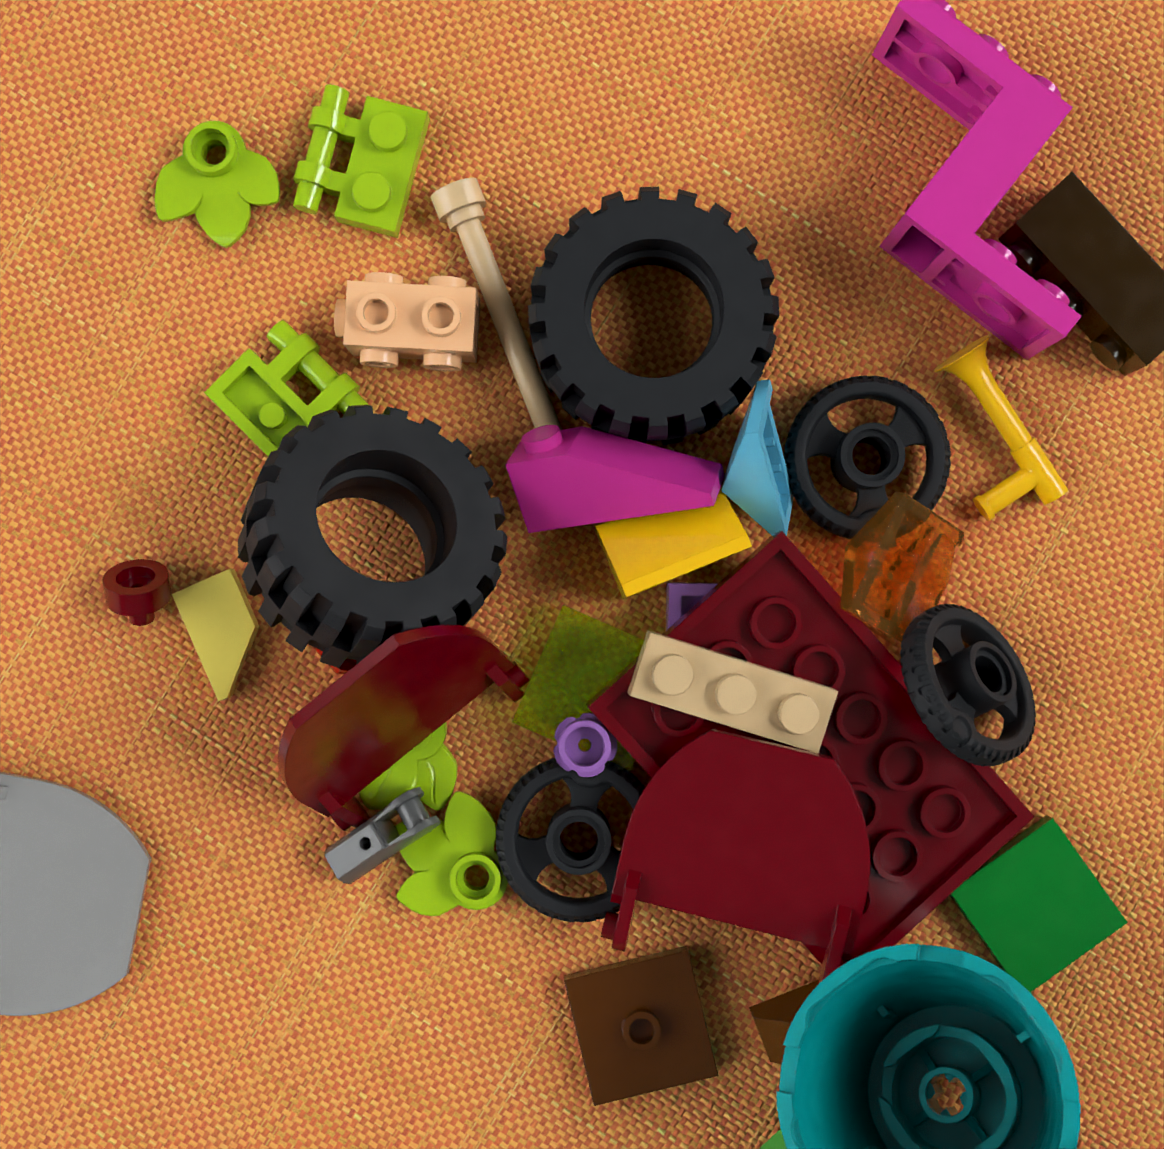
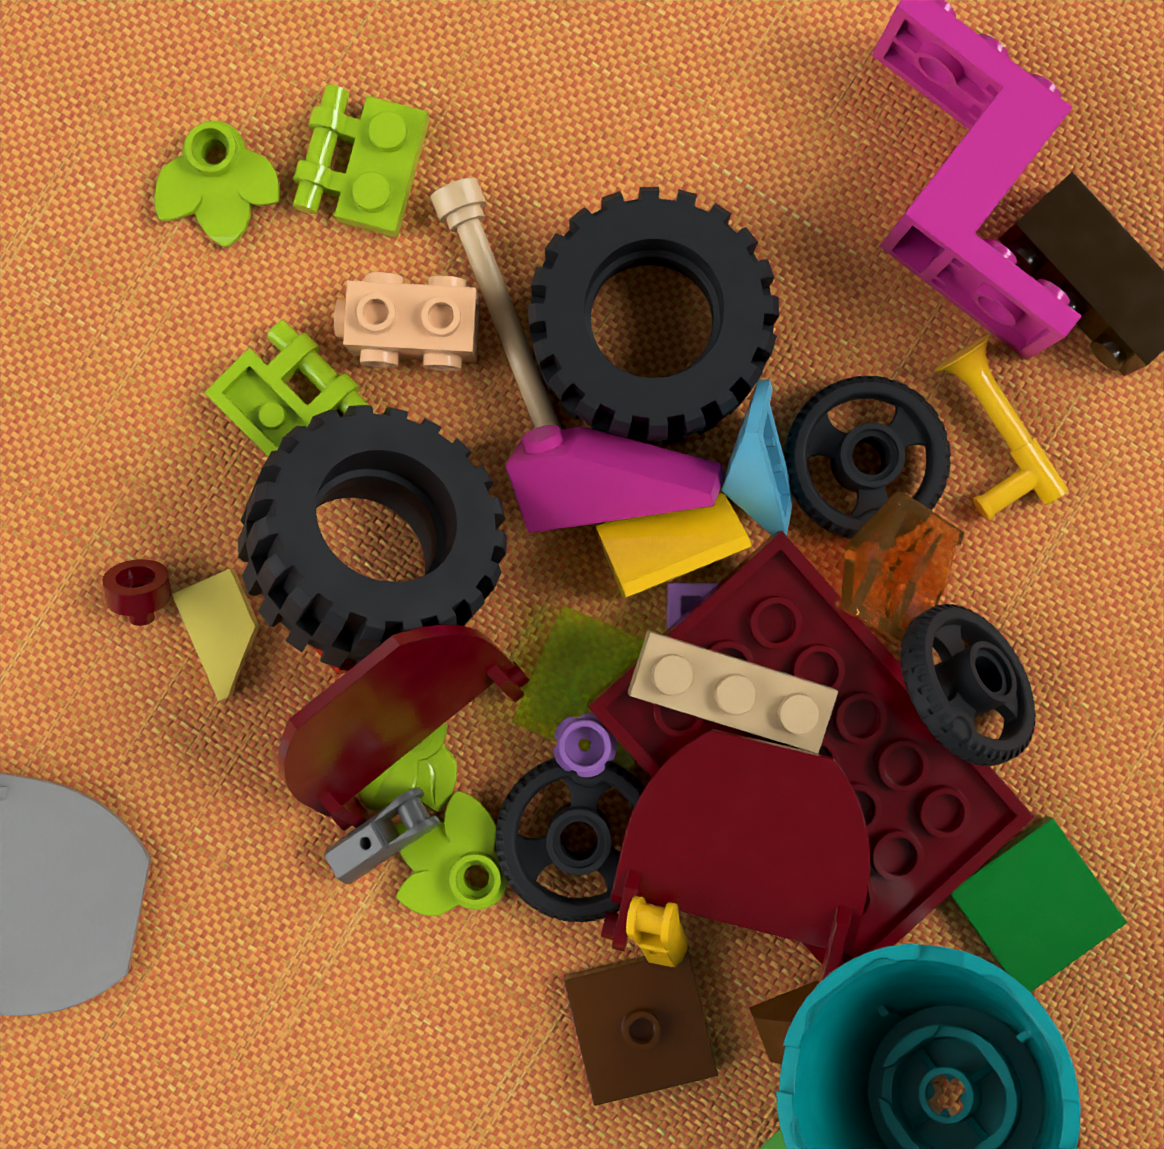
none -> yellow bar [626,896,688,968]

